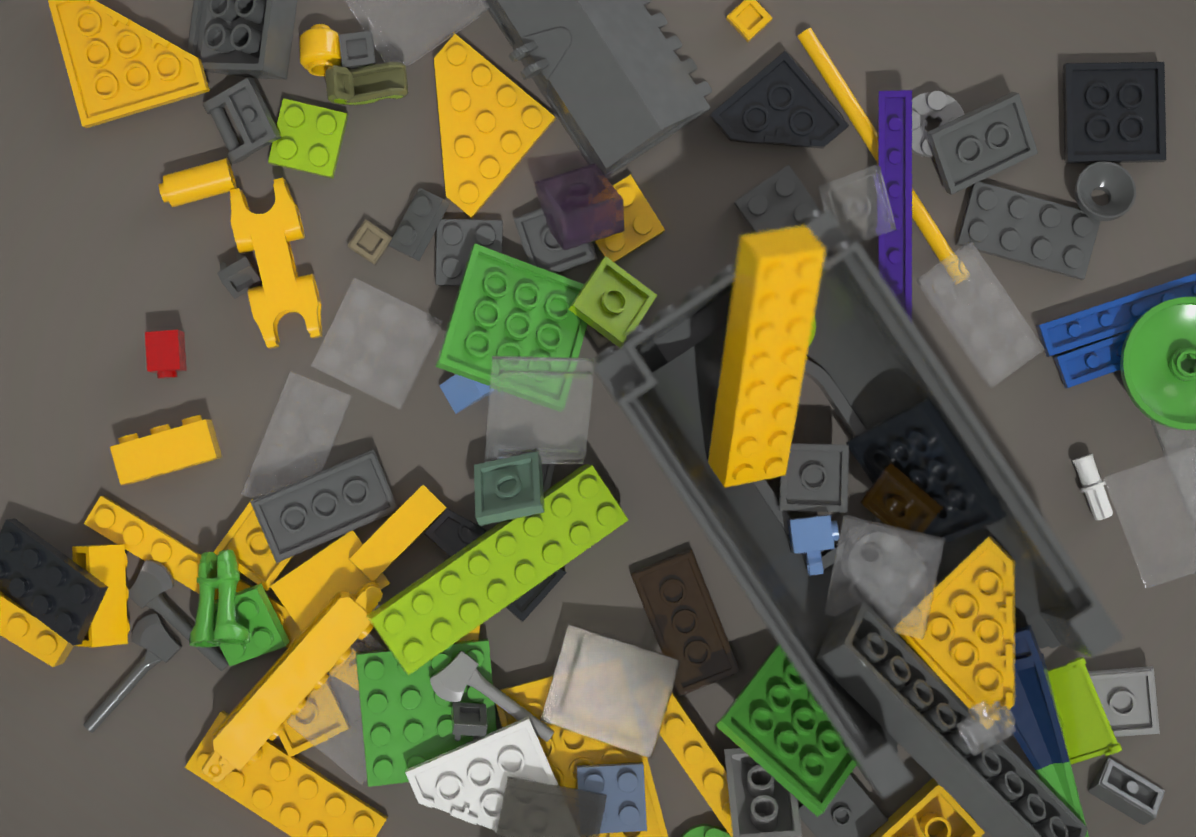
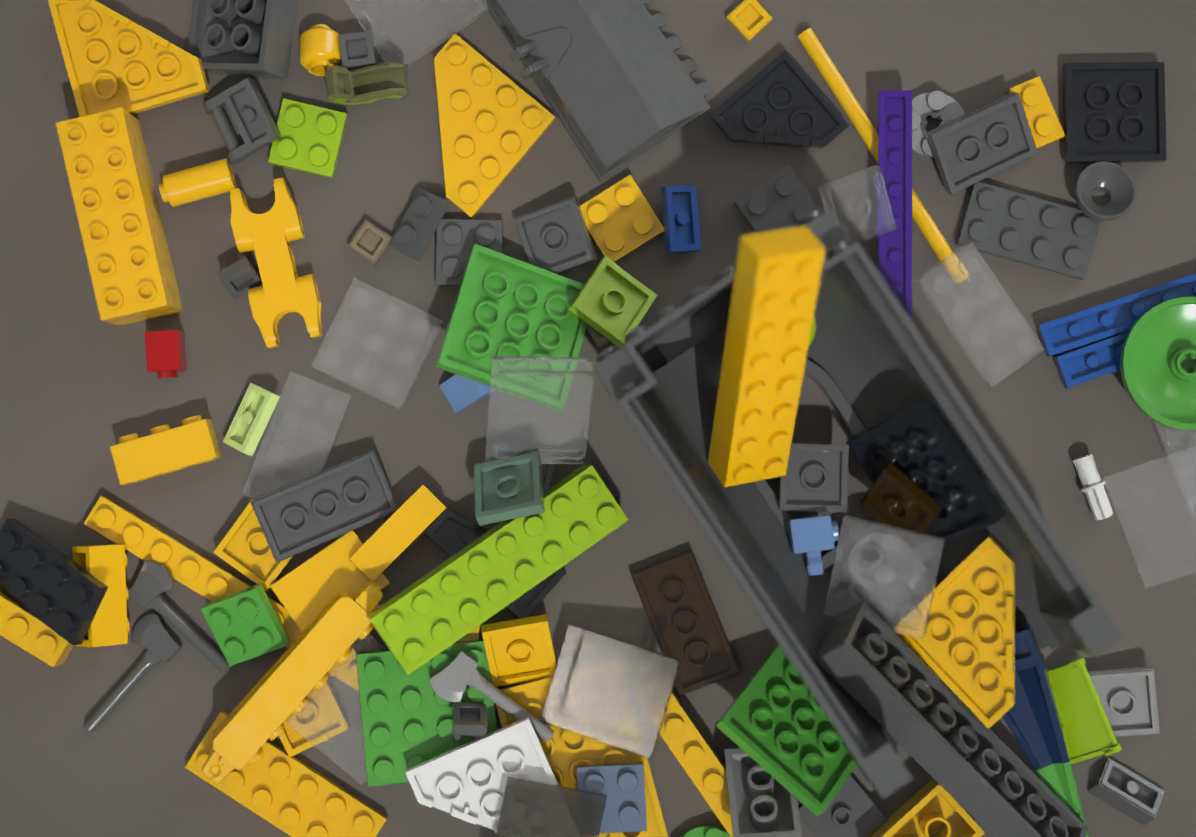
bright green piece [189,550,250,647] -> none
clear purple slope [534,163,624,250] -> none
clear brick [956,700,1016,755] -> none
none -> yellow brick [56,107,183,326]
none -> yellowish green plate [223,382,280,456]
none -> yellow plate [481,614,559,687]
none -> blue plate [661,185,701,253]
none -> yellow plate [1007,76,1065,149]

